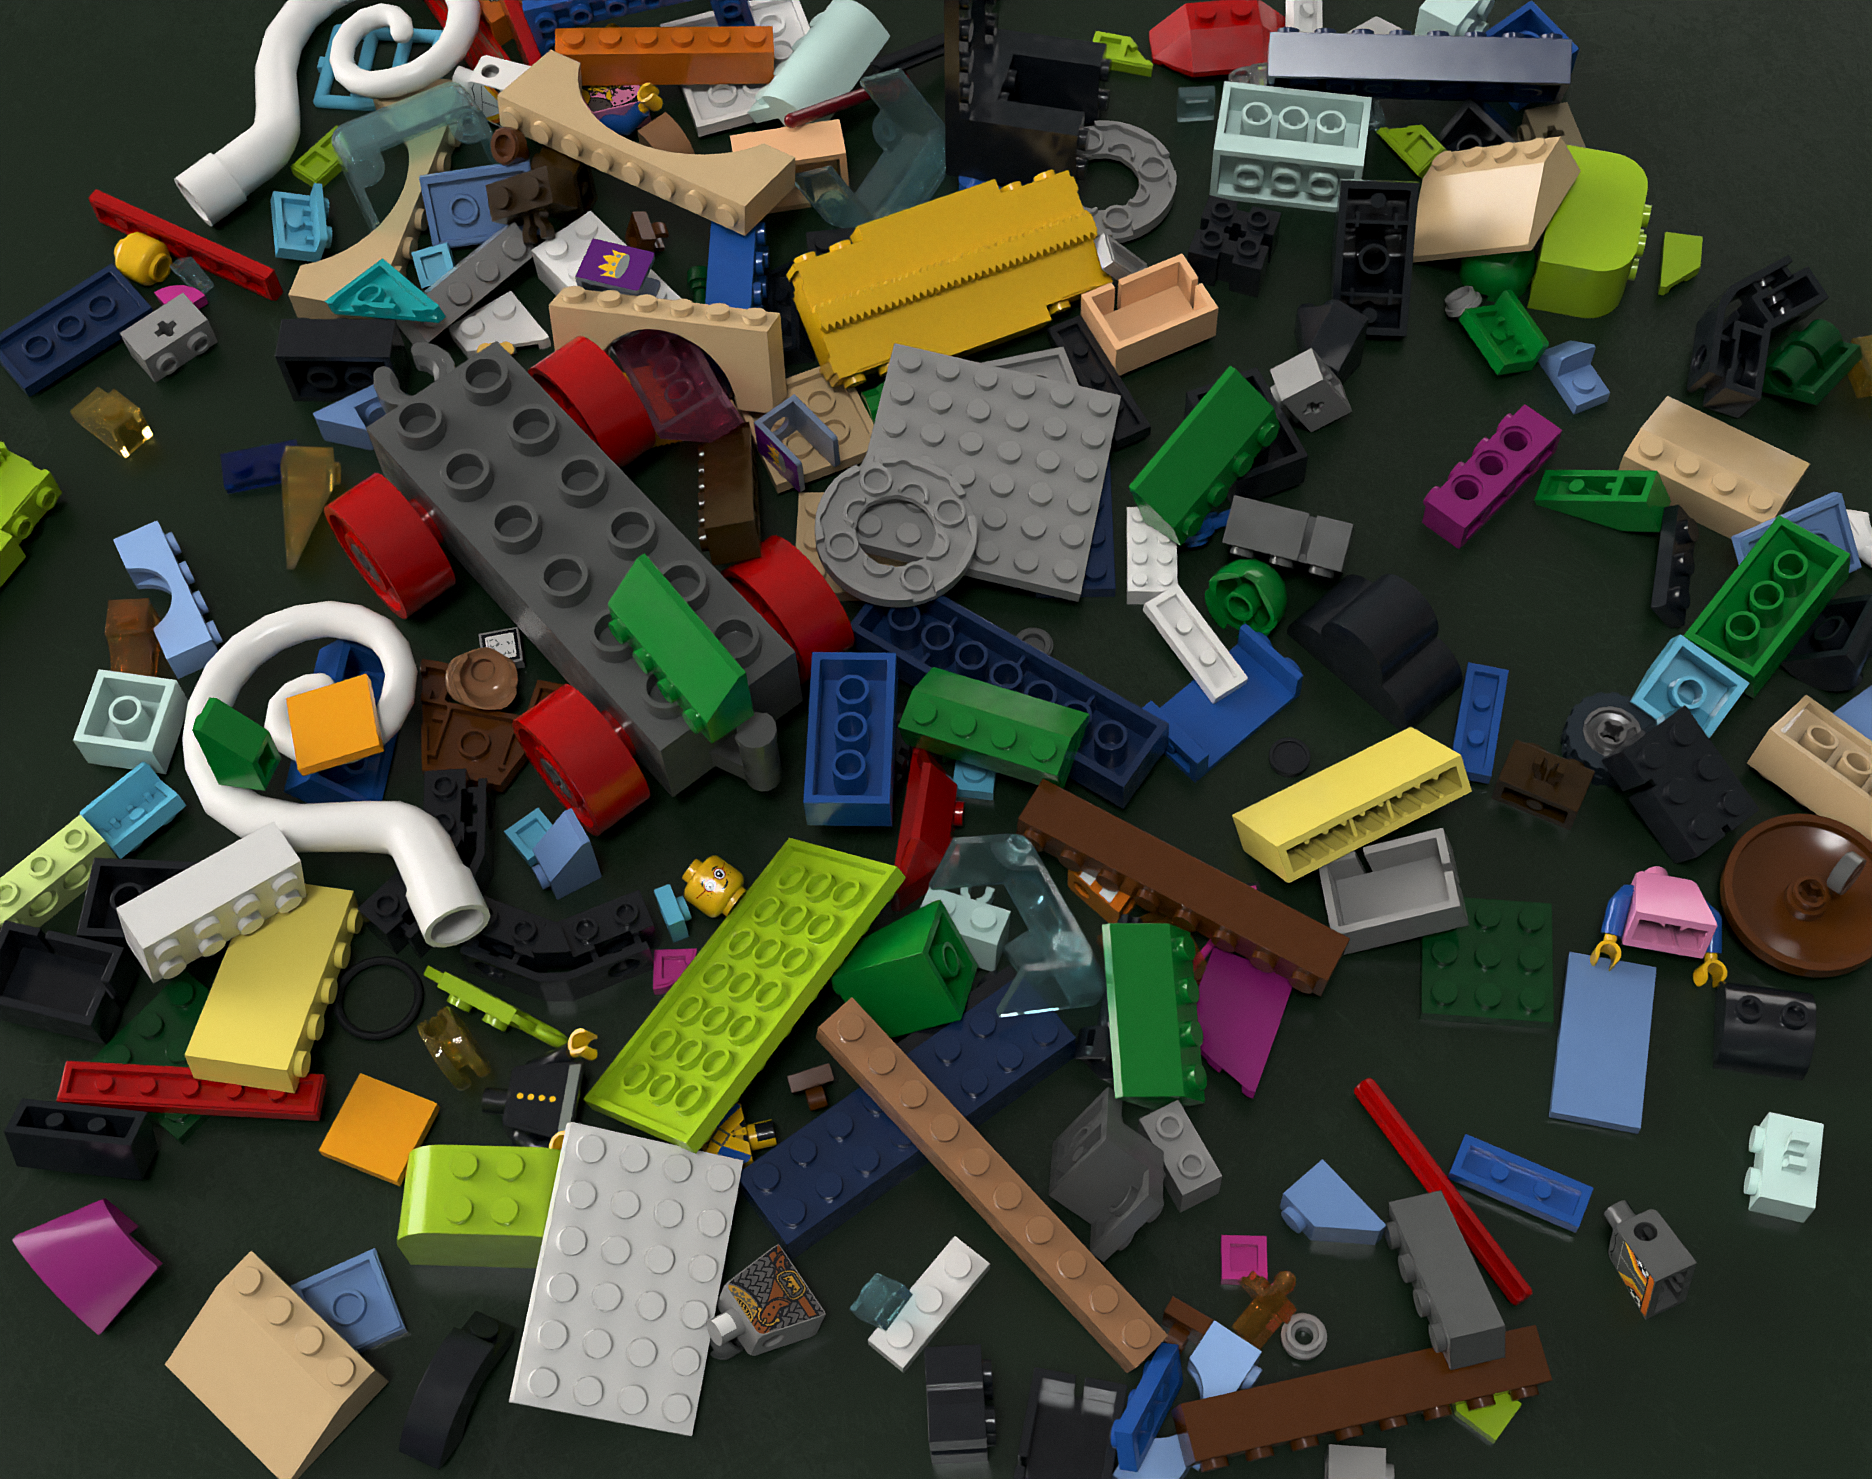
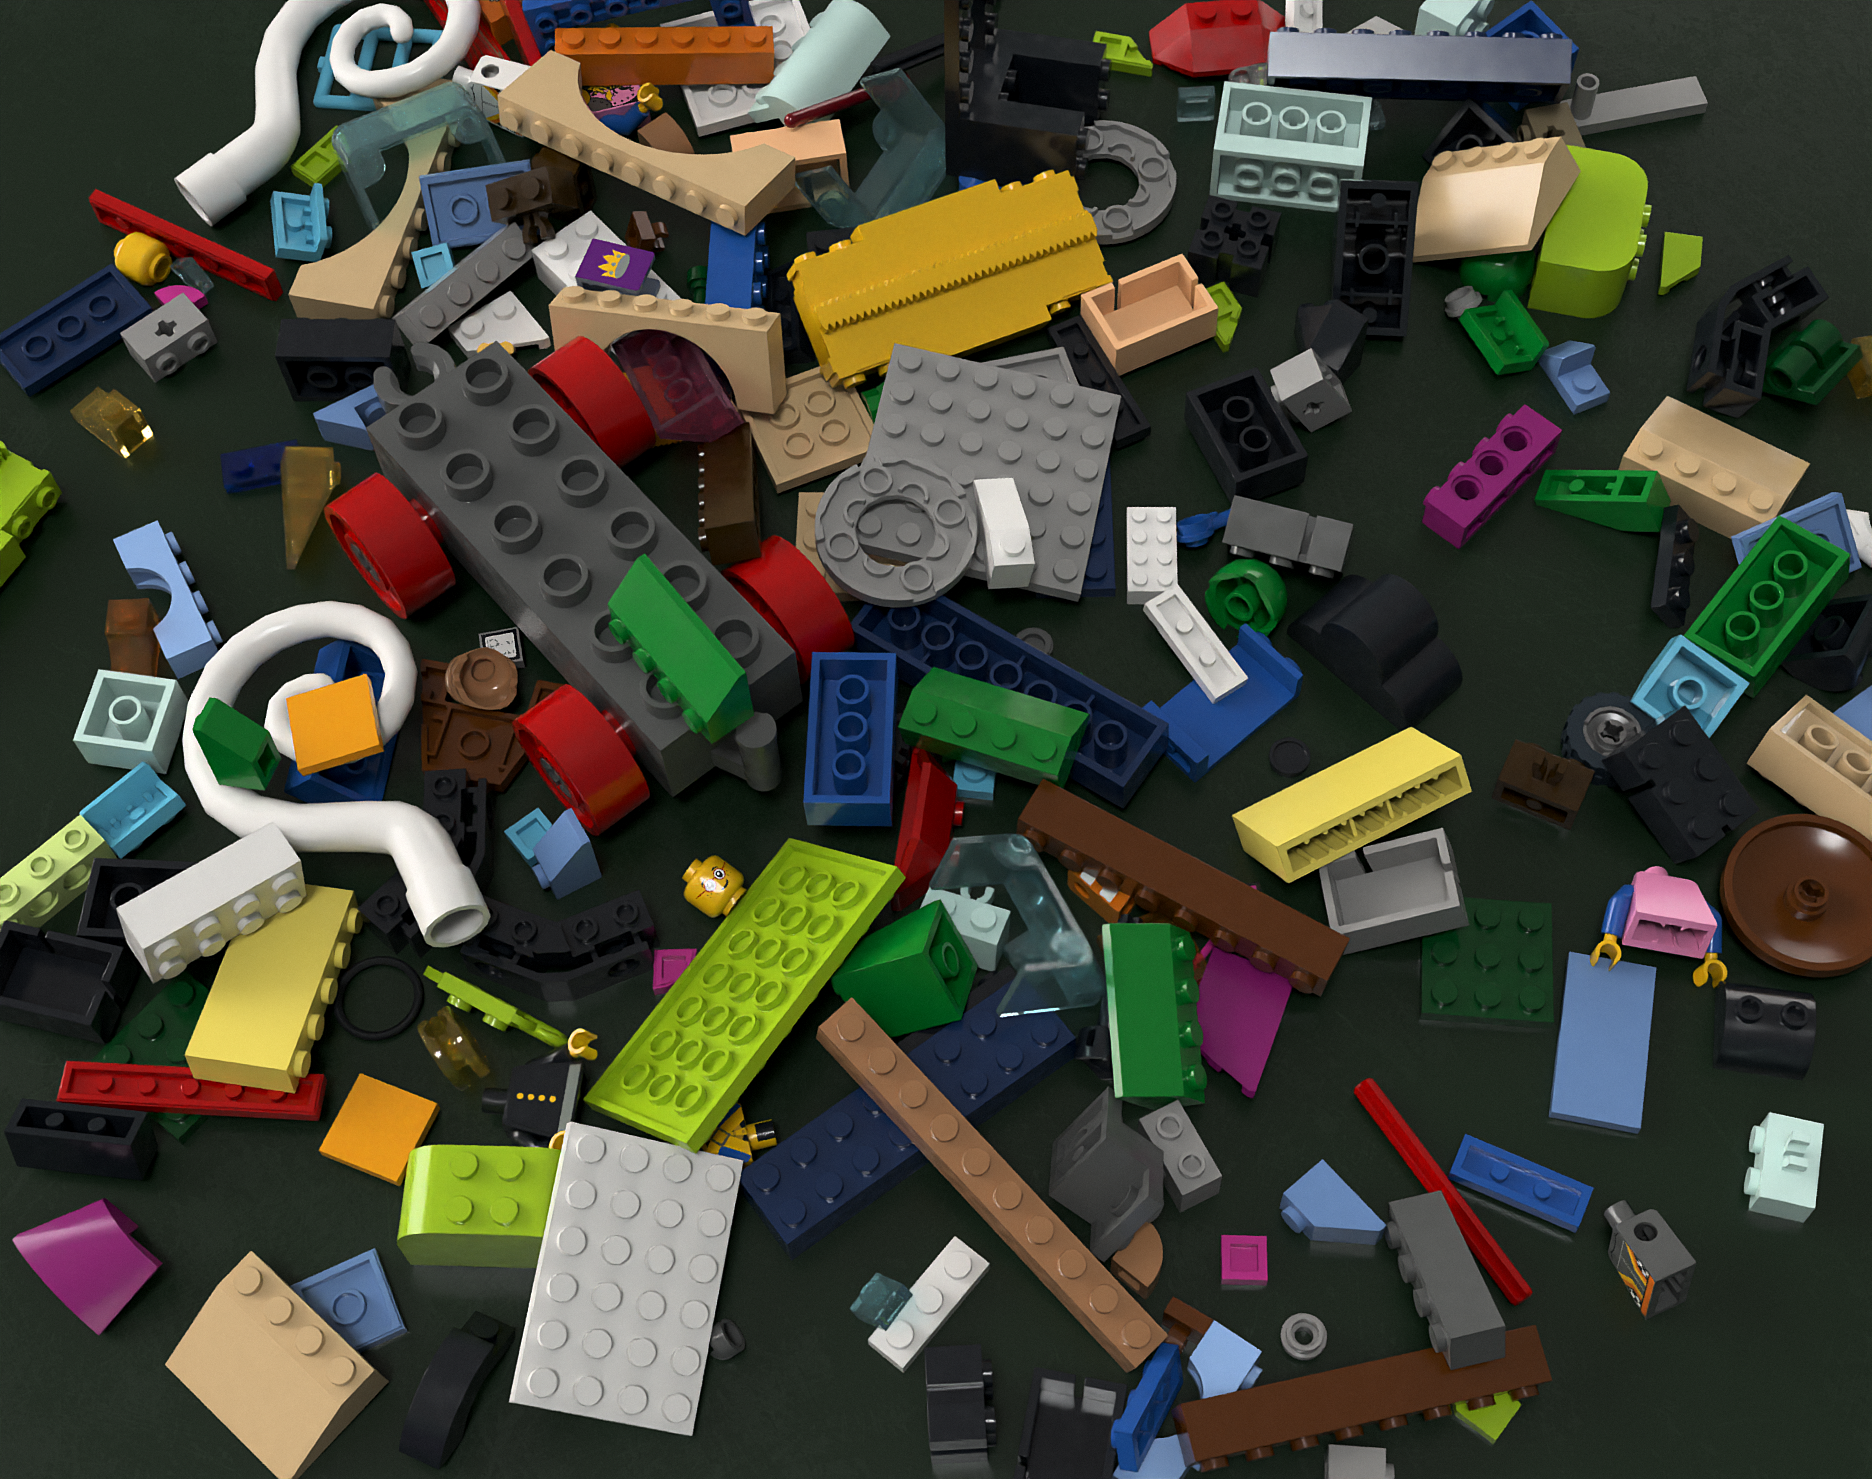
teal wing [325,258,446,323] -> none
reddish brown tile [490,127,530,165] -> none
medium azure plate [654,884,692,943] -> none
torso [707,1244,826,1356] -> none
sand blue piece [754,394,840,493] -> none
reddish brown tile [786,1063,834,1111] -> none
light grey tile [1094,233,1148,281] -> none
green slope [1129,366,1280,546] -> none
clear orange piece [1232,1271,1297,1350] -> none
lime tile [1377,125,1448,179] -> none
blue plate [1452,662,1509,784] -> none
dark grey tile [1827,851,1867,895] -> none
none -> white slope [973,478,1035,589]
none -> medium nougat brick [1110,1222,1163,1300]
none -> lime tile [1206,281,1242,353]
none -> light grey piece [1560,73,1708,135]

